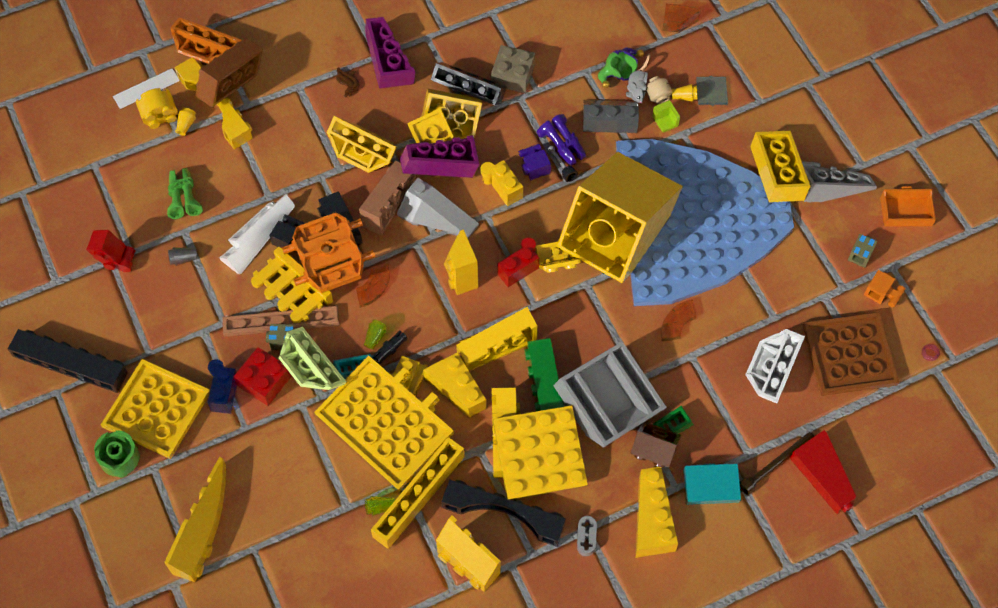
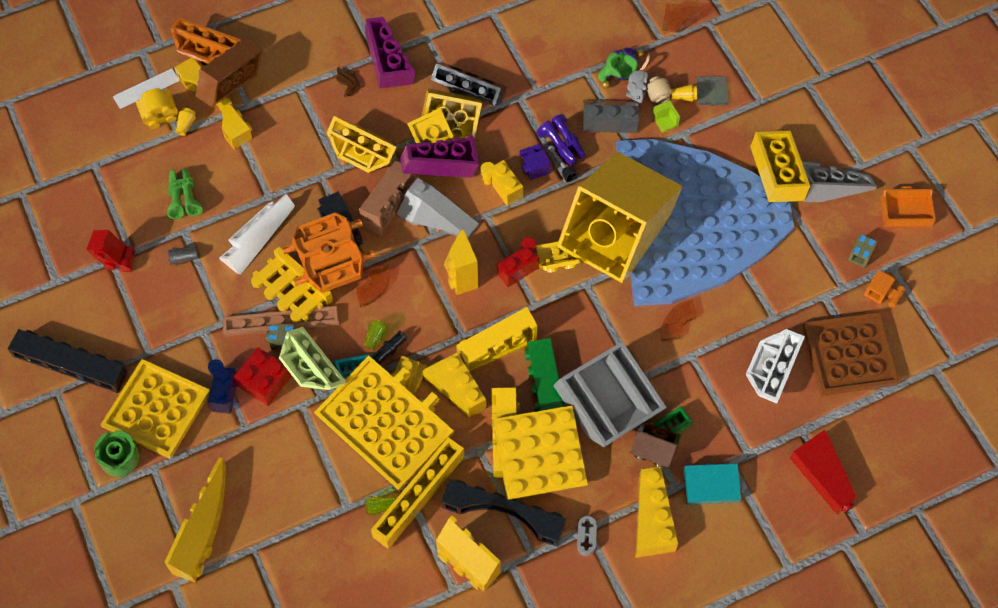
black brick [269,214,305,253] -> none
dark tan brick [491,45,535,93] -> none
dark brown piece [739,432,814,496] -> none
clear pink piece [921,344,940,361] -> none

